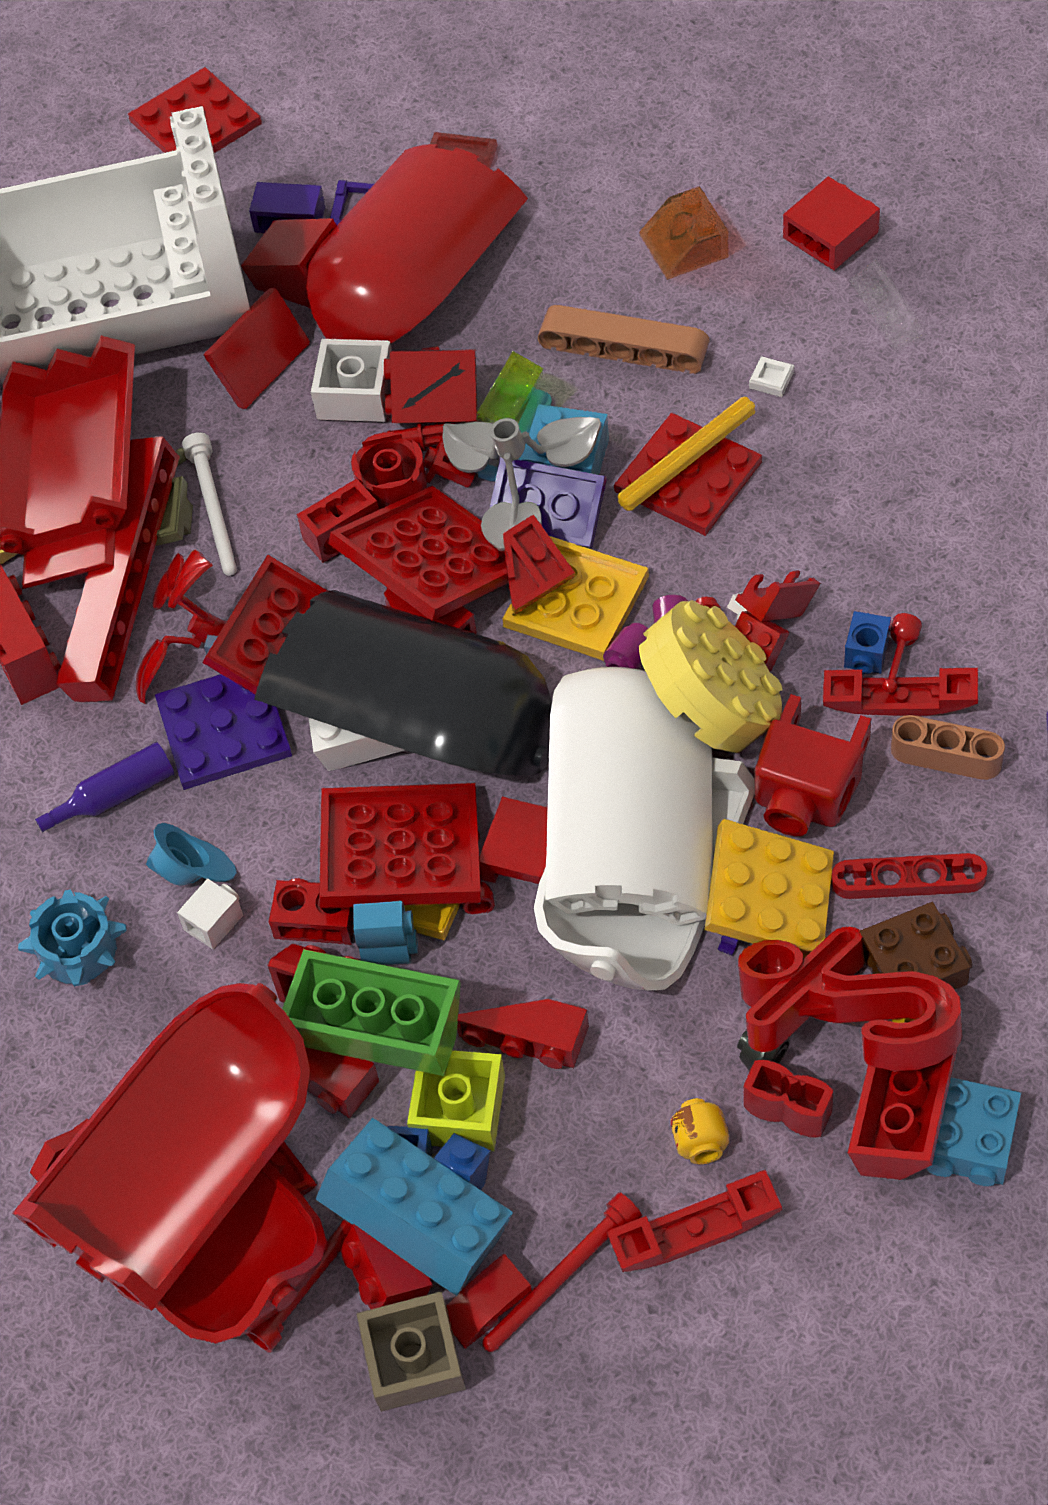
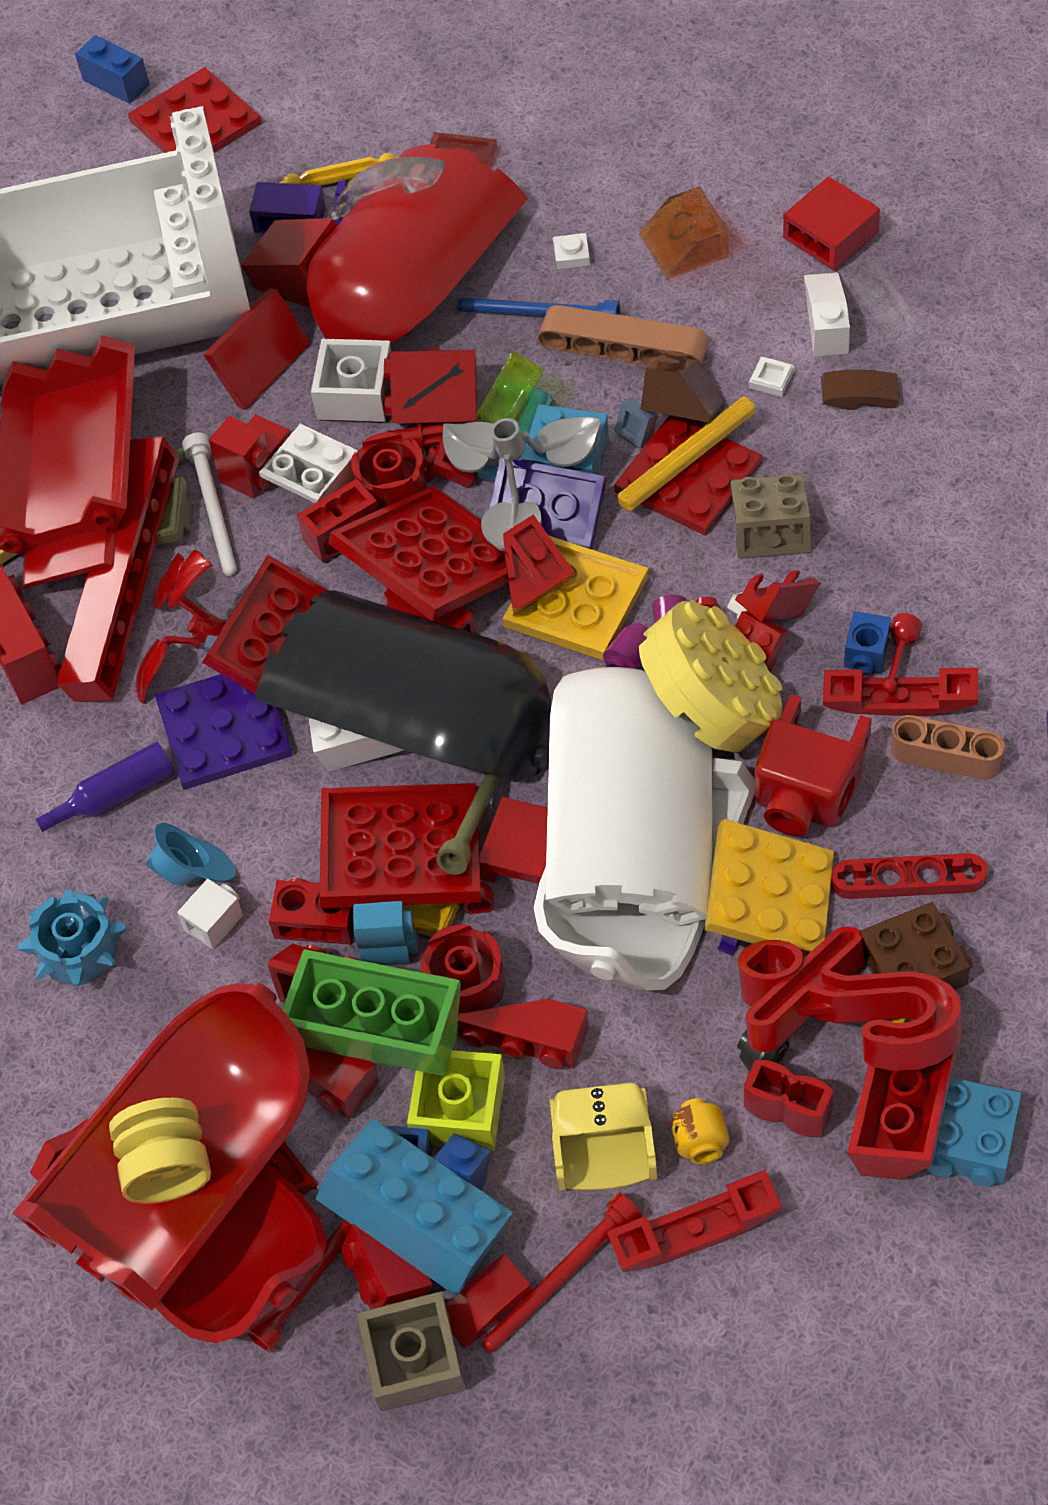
none -> blue brick [75,35,150,104]
none -> light yellow wheel [109,1098,211,1204]
none -> red brick [209,414,291,499]
none -> white slope [259,424,358,503]
none -> yellow wheel [279,153,399,186]
none -> clear slope [327,157,446,220]
none -> red brick [420,924,505,1014]
none -> olive piece [436,772,503,875]
none -> blue piece [458,298,621,317]
none -> light yellow piece [550,1083,657,1191]
none -> white plate [553,233,590,269]
none -> sand blue plate [614,397,658,448]
none -> reddish brown slope [640,351,725,423]
none -> dark tan bracket [731,474,811,558]
none -> white slope [804,273,850,356]
none -> reddish brown slope [821,369,899,410]

